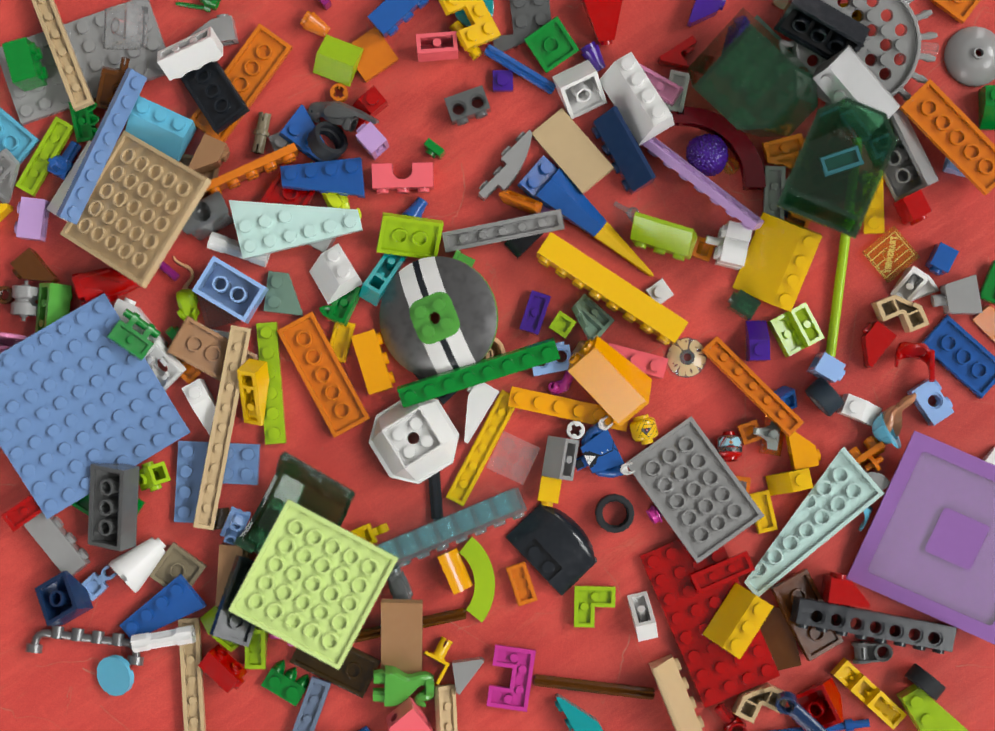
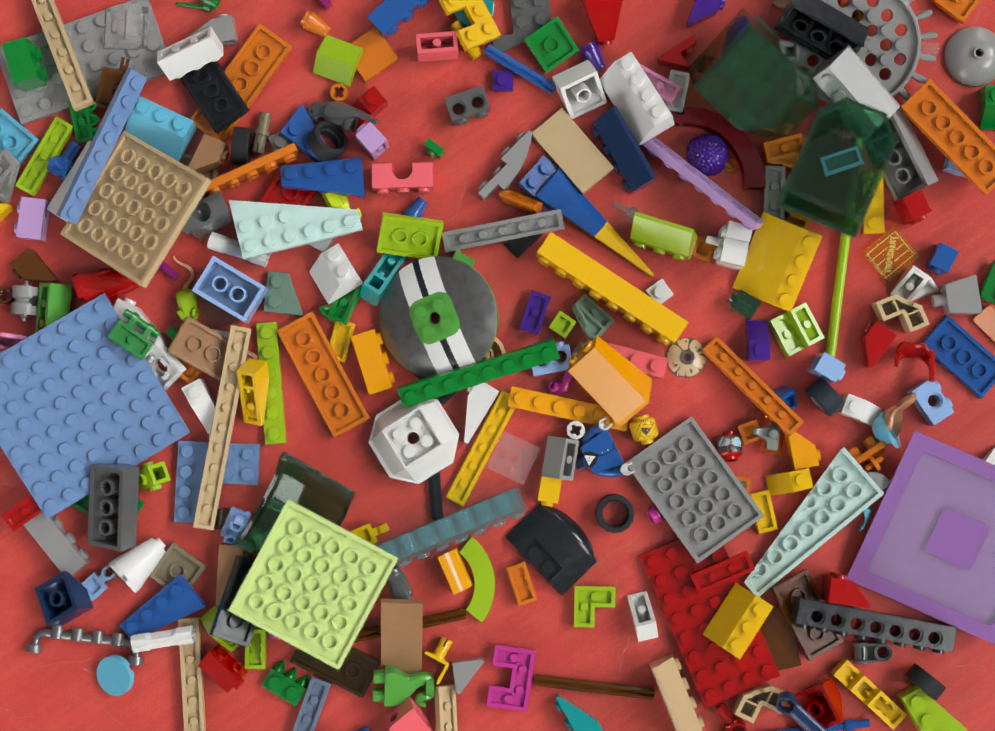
none -> black tyre [231,127,253,166]

